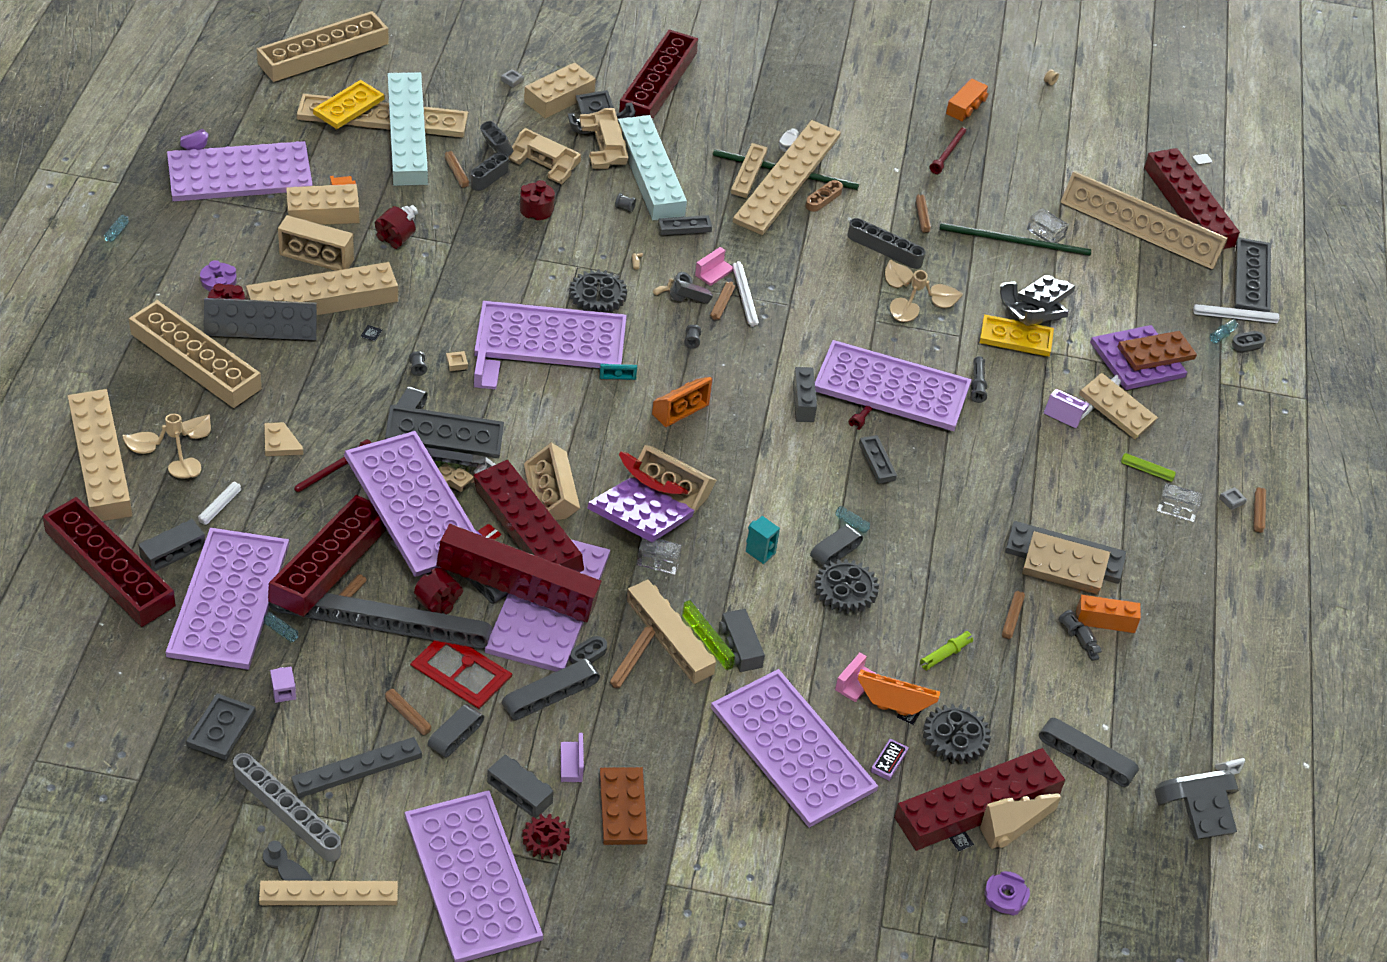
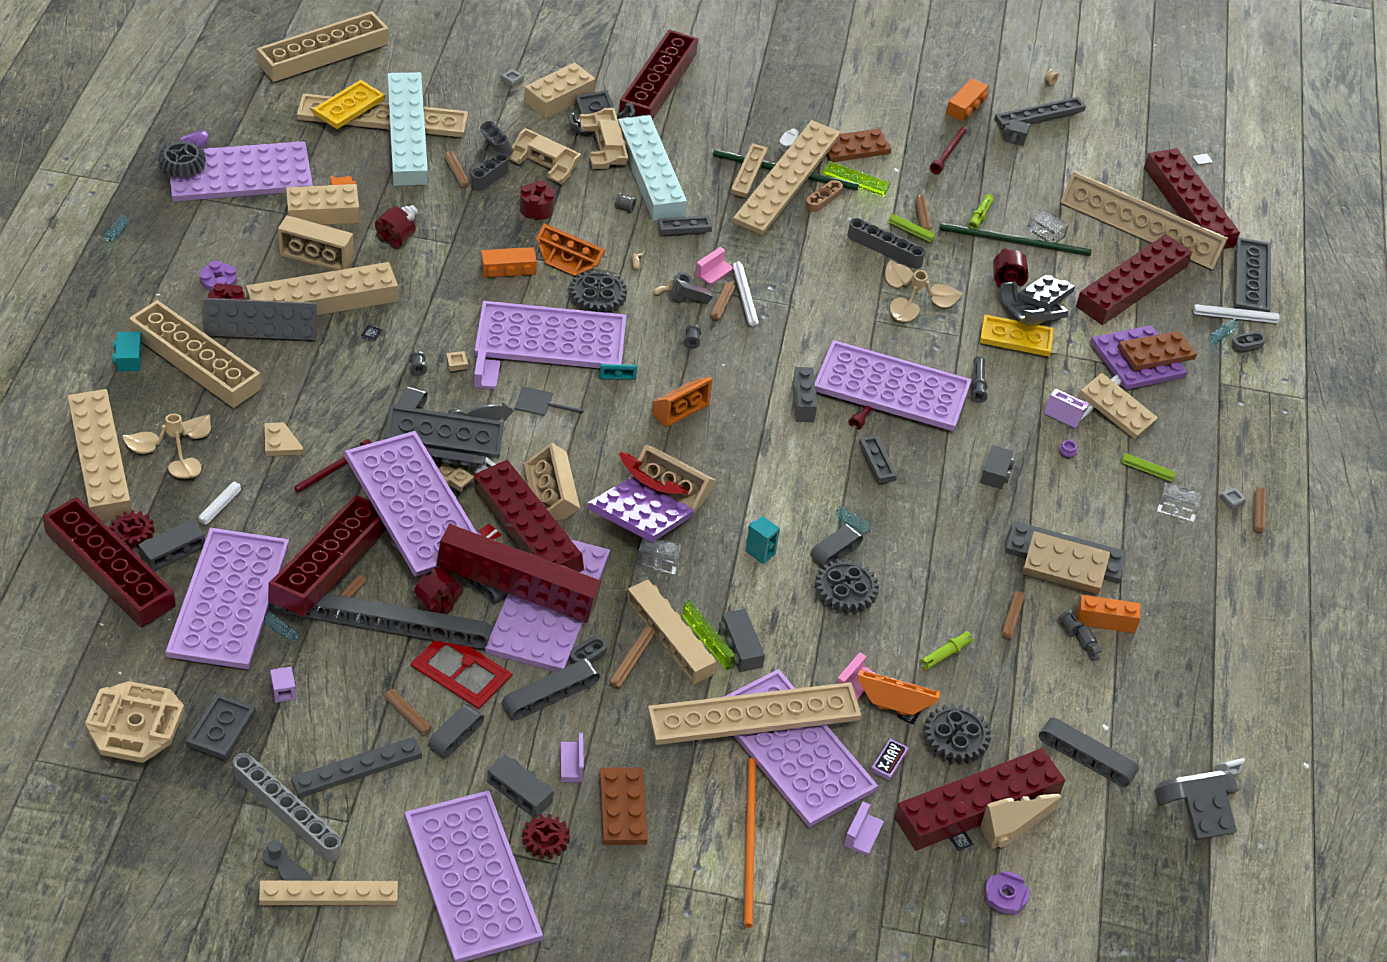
none -> tan piece [85,681,184,763]
none -> dark red gear [109,510,155,549]
none -> teal brick [112,332,142,372]
none -> dark grey gear [158,140,206,180]
none -> dark grey brick [448,402,514,421]
none -> orange brick [481,247,537,278]
none -> dark grey piece [514,387,584,416]
none -> orange wedge [536,223,606,277]
none -> tan plate [648,682,862,745]
none -> orange piece [744,758,756,928]
none -> clear neon green tile [822,161,890,196]
none -> dark orange plate [826,128,892,163]
none -> lavender panel [844,802,884,855]
none -> lime axle [888,214,935,242]
none -> lime pin [968,194,994,229]
none -> dark grey brick [980,445,1015,489]
none -> dark red brick [993,248,1029,288]
none -> dark grey plate [994,97,1086,129]
none -> dark grey brick [1003,119,1030,146]
none -> medium lavender plate [1059,440,1078,457]
none -> dark red brick [1076,234,1192,326]

